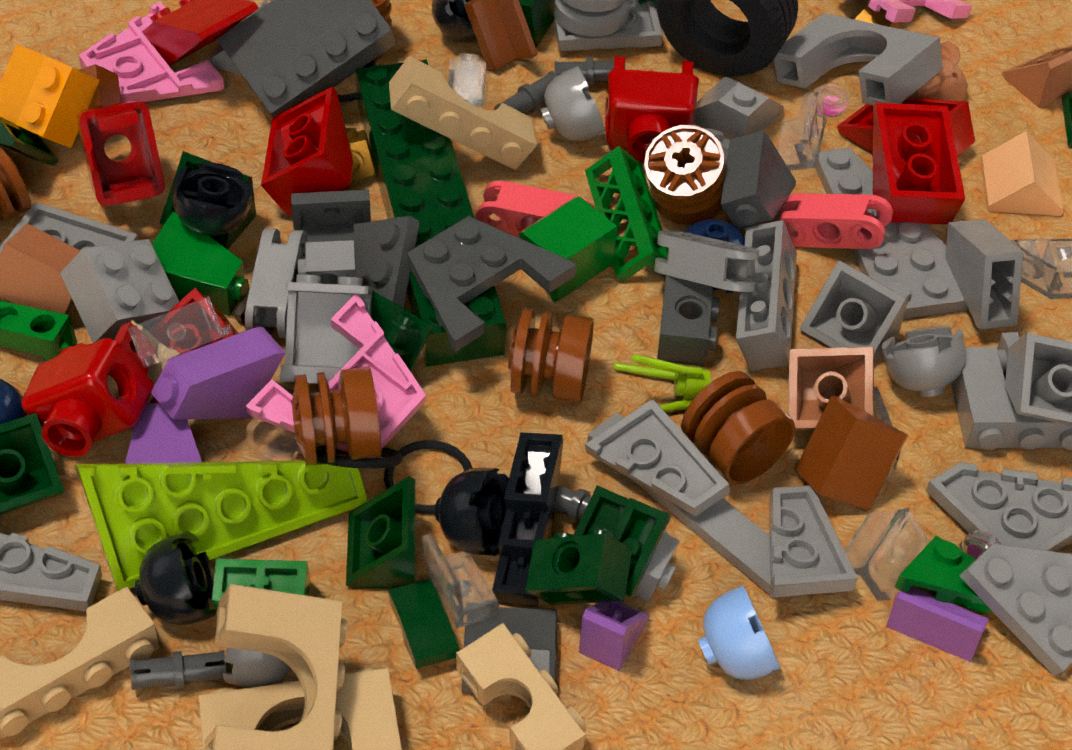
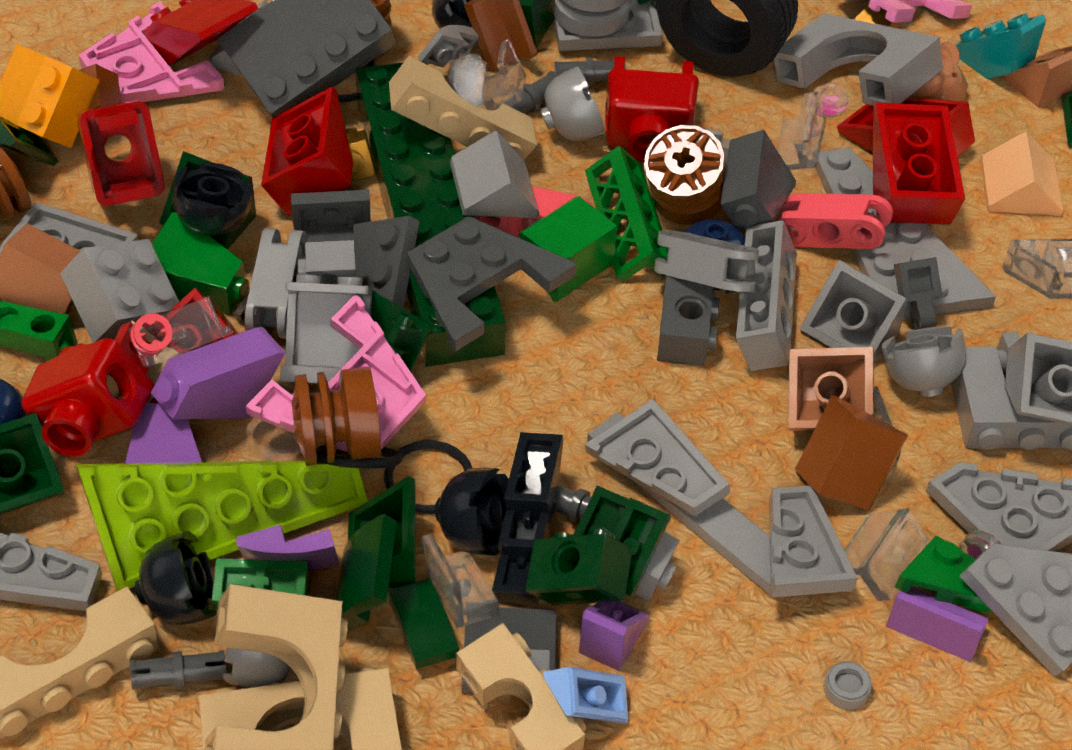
dark orange wheel [508,308,594,403] -> none
lime plant [613,354,711,413] -> none
dark orange wheel [681,371,796,485] -> none
light grey slope [694,76,784,140] -> none
light blue cylinder [698,585,781,680] -> none
light grey slope [946,219,1023,330] -> none
none -> coral bush [130,313,172,355]
none -> medium lavender slope [236,525,340,572]
none -> dark green slope [336,514,397,631]
none -> light grey slope [418,25,480,67]
none -> light grey slope [450,130,539,218]
none -> clear panel [483,39,526,110]
none -> light blue slope [543,667,628,723]
none -> light grey tile [824,662,872,710]
none -> dark grey plate [894,257,943,329]
none -> teal slope [955,13,1046,79]

